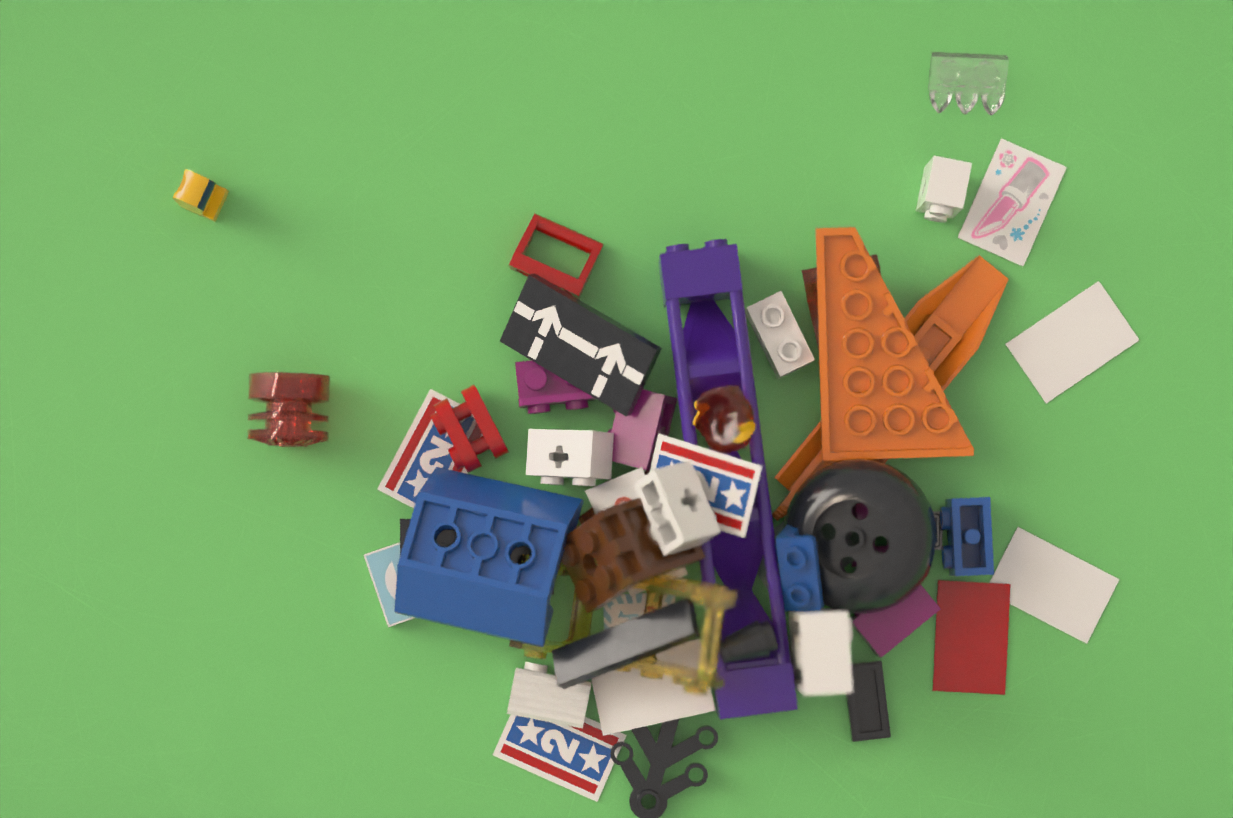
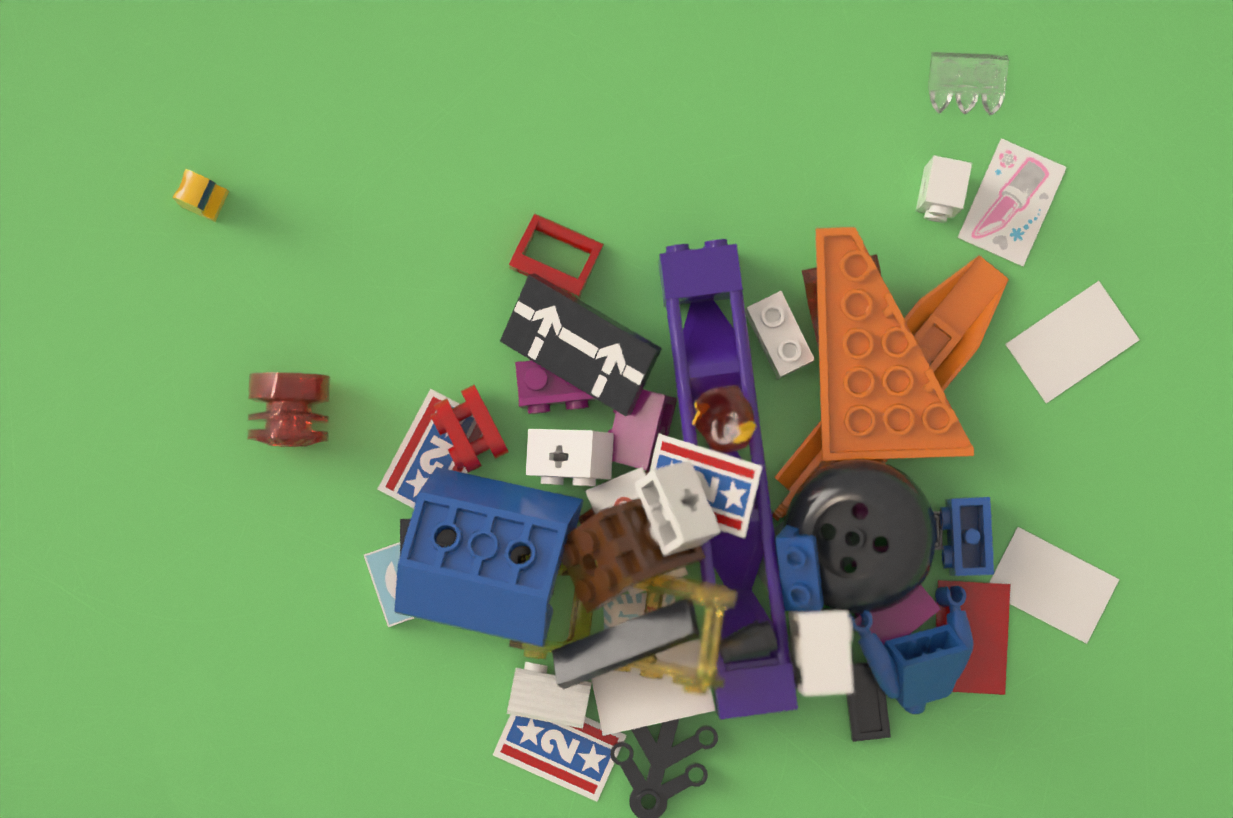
none -> blue torso [848,586,974,714]

